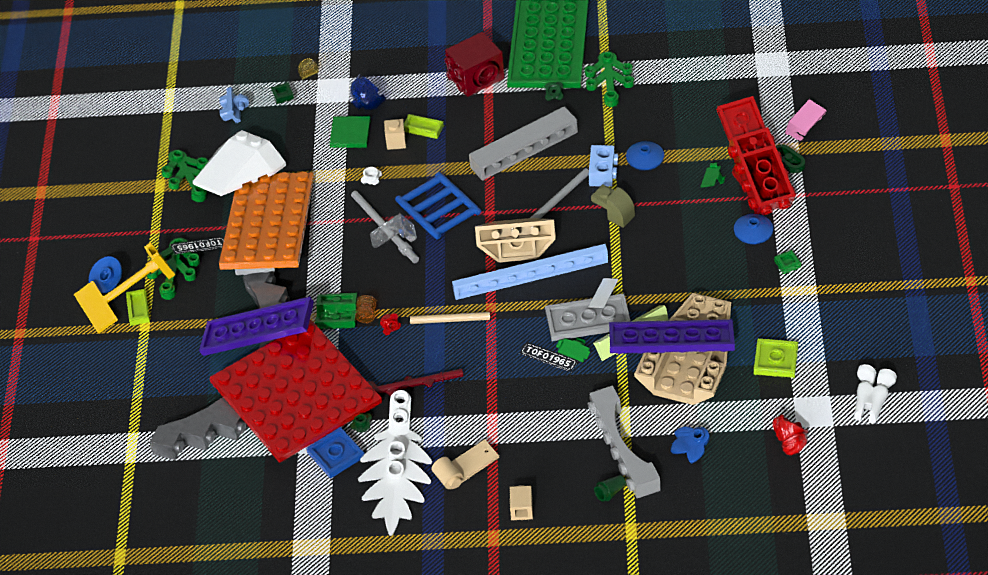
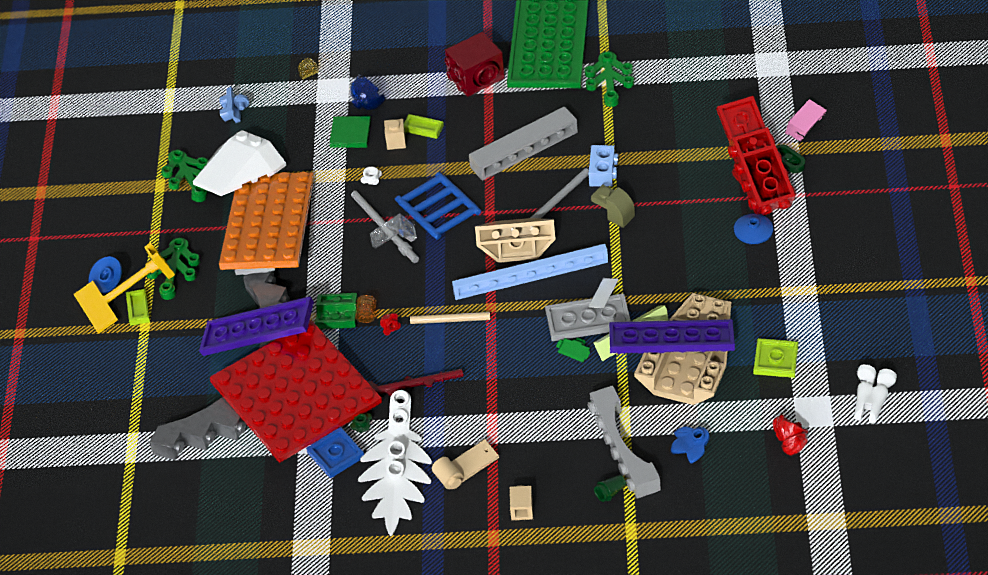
black sticker [170,237,224,254] -> none
dark green plate [271,82,294,104] -> none
black sticker [519,342,578,372] -> none
dark green plate [545,82,563,101] -> none
blue dish [626,141,664,170] -> none
green piece [701,163,726,187] -> none
green tile [774,250,801,274] -> none

